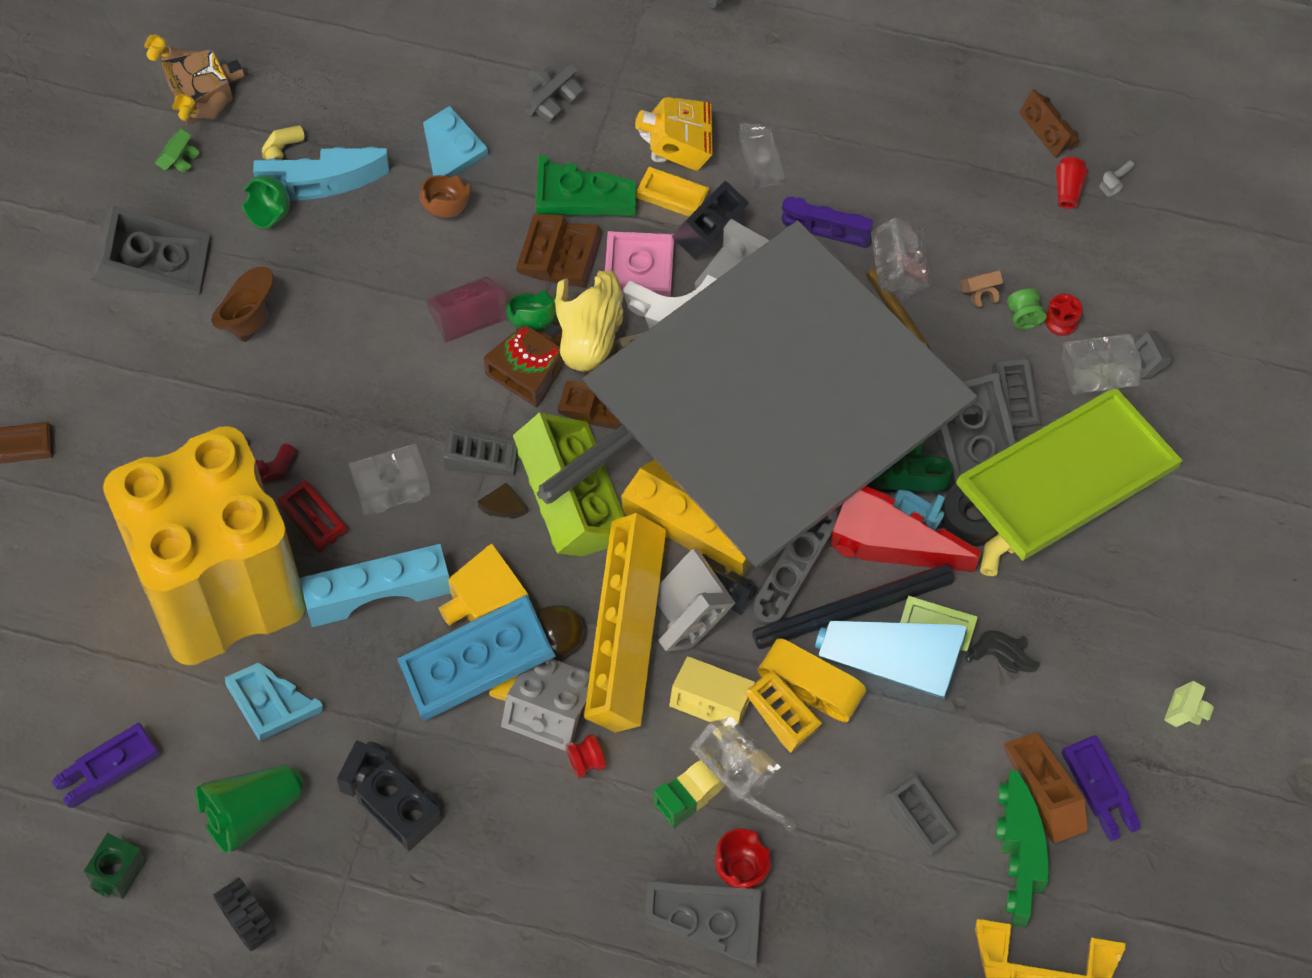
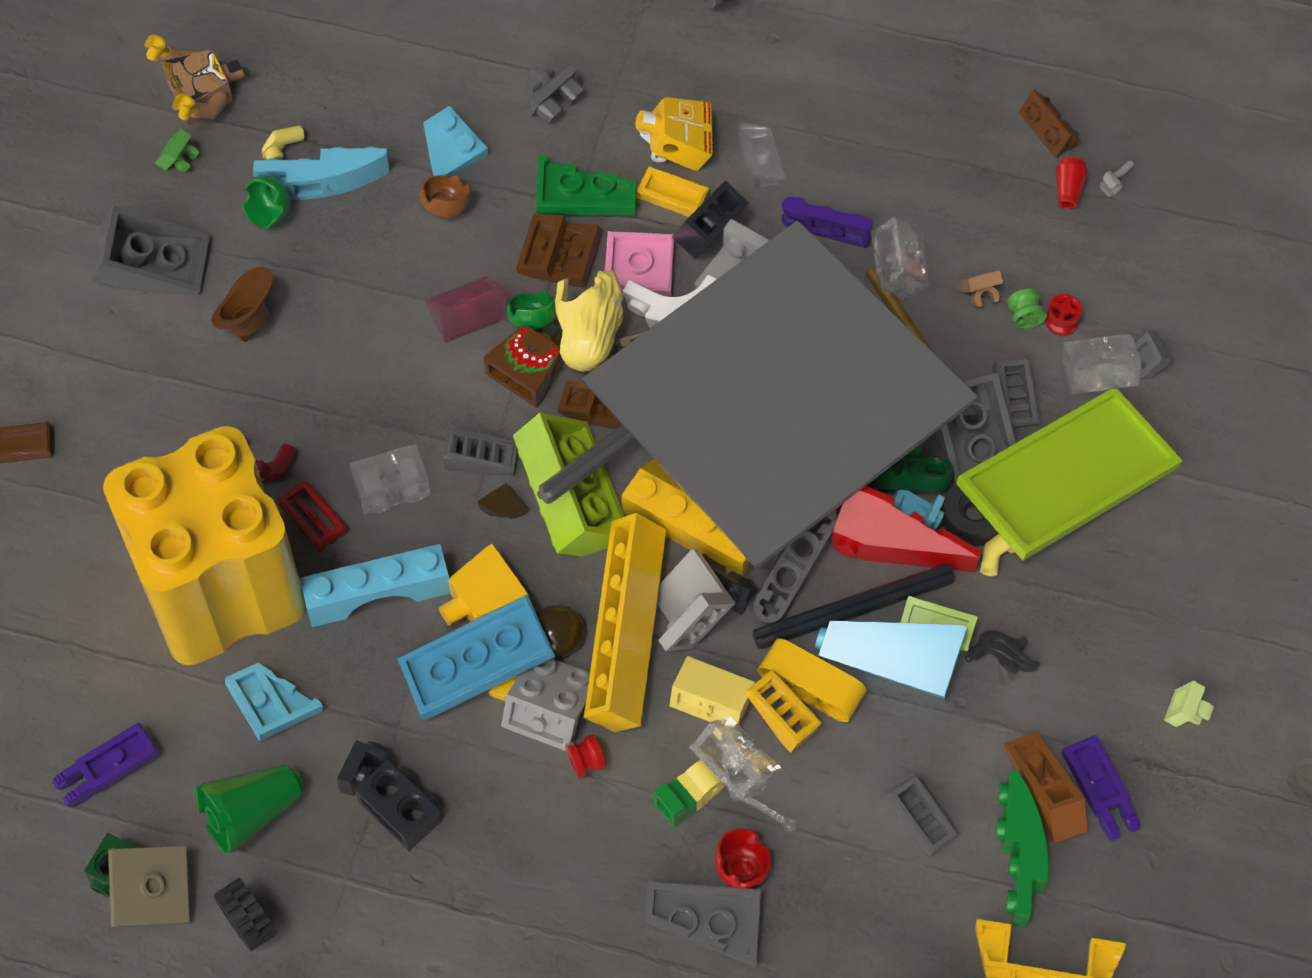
none -> dark tan plate [108,846,189,927]

